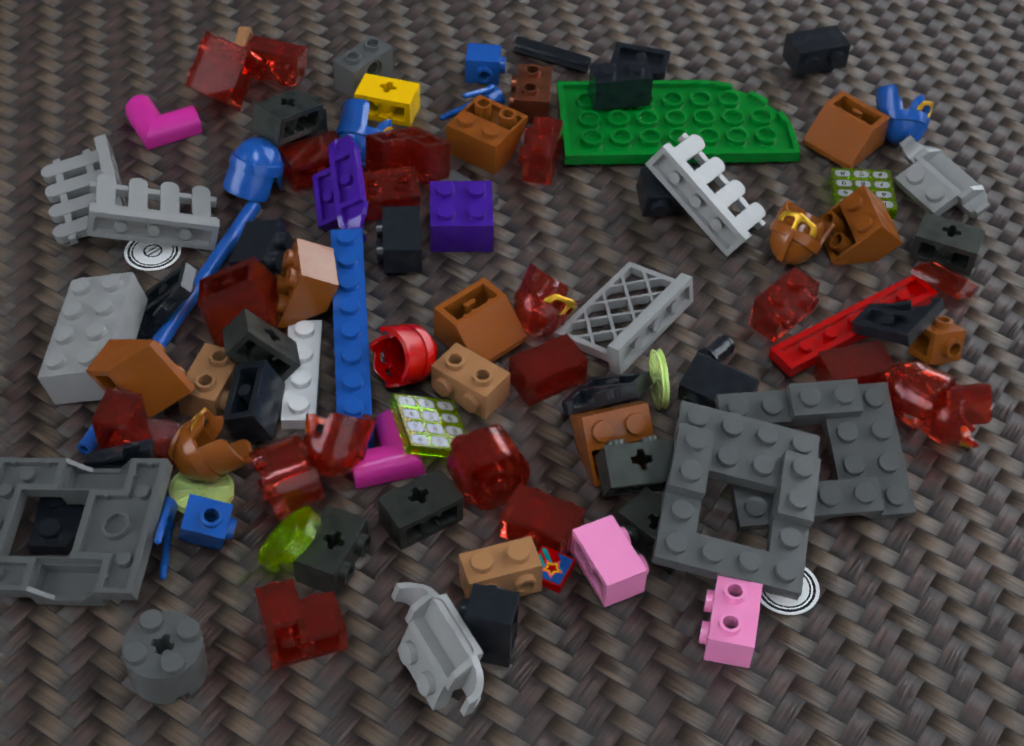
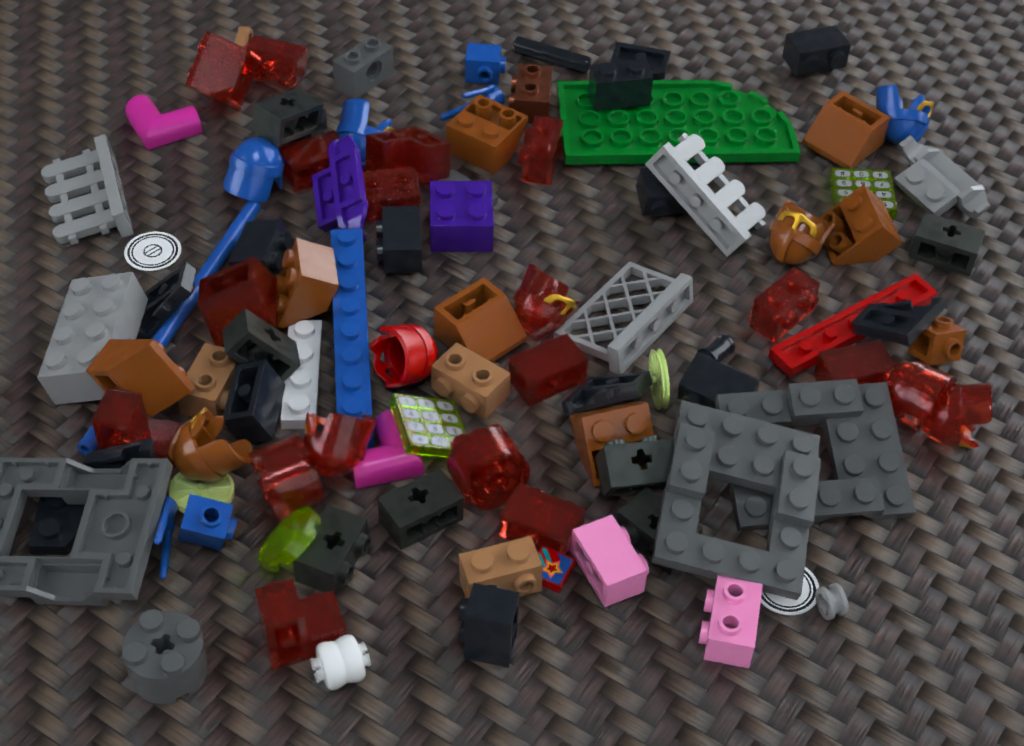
light grey fence [86,173,220,251] -> none
yellow brick [354,73,420,127] -> none
light grey plate [391,582,484,717] -> none
clear red piece [911,261,980,300] -> none
none -> white piece [310,634,371,690]
none -> light grey bush [815,583,849,621]

